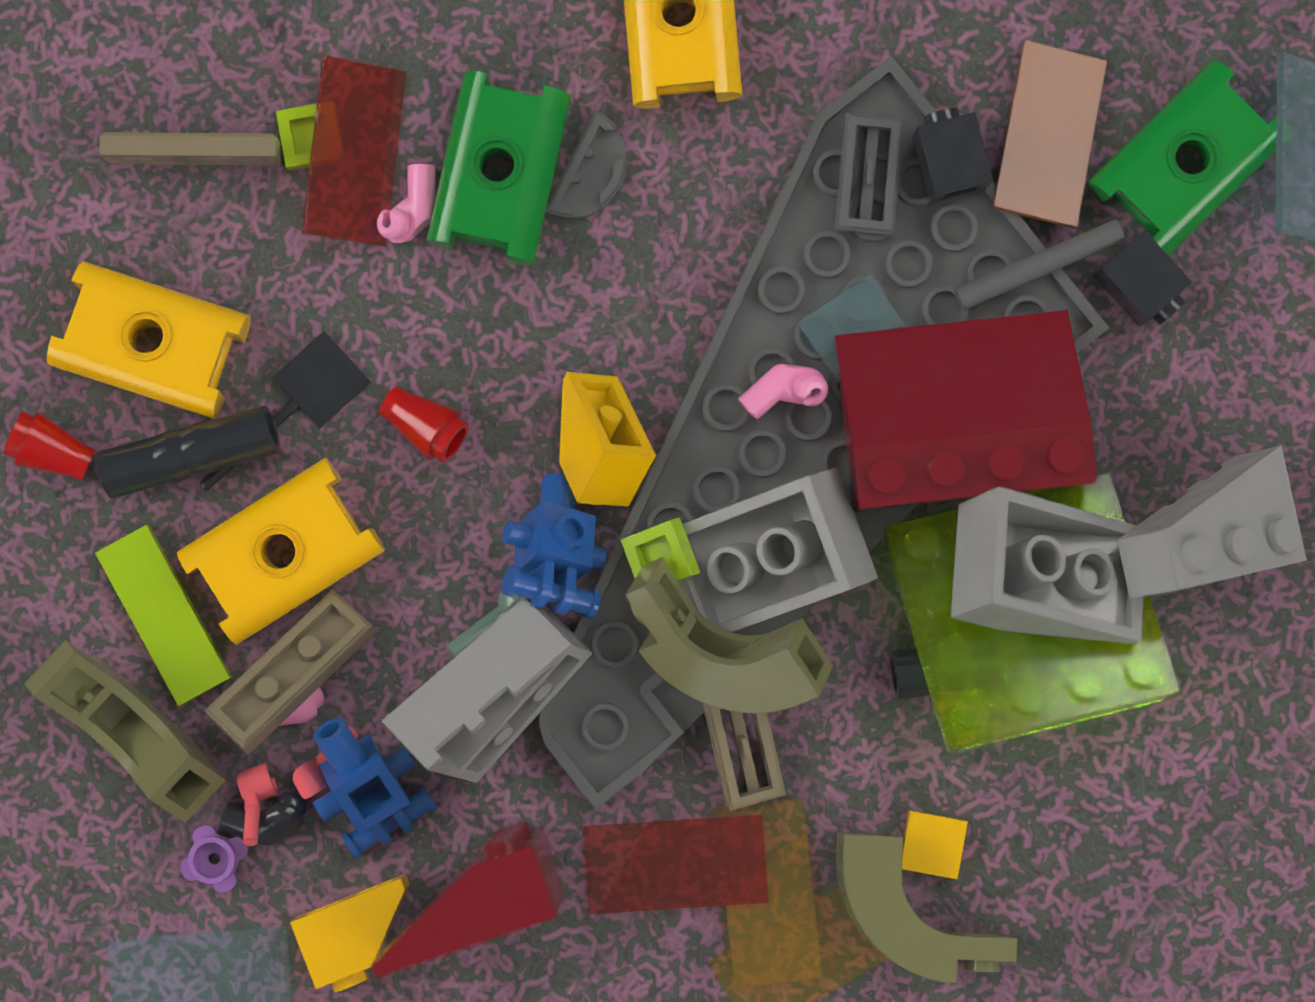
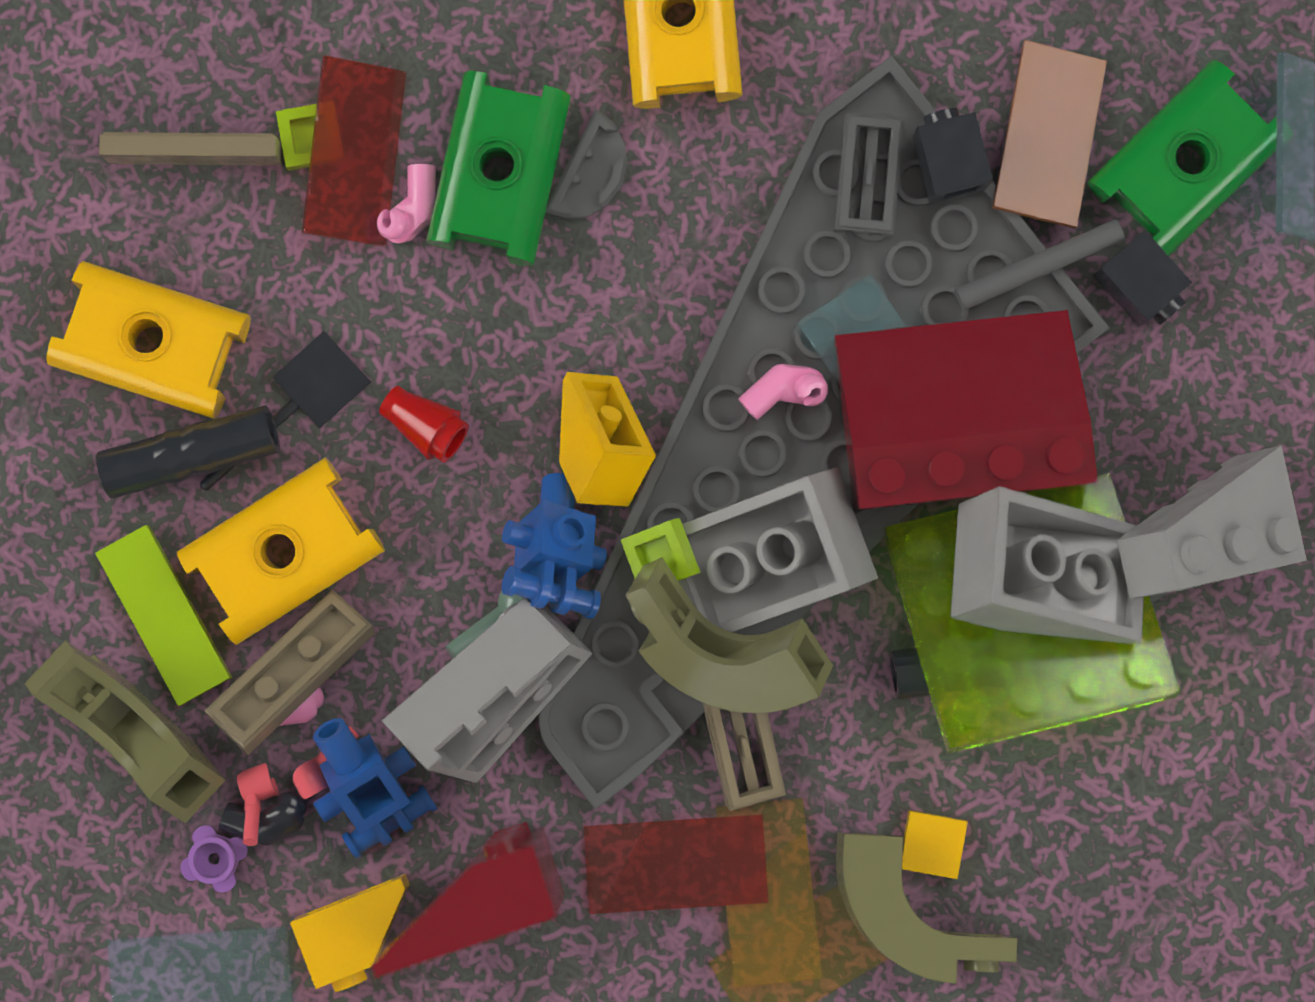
red cone [3,411,96,481] -> none

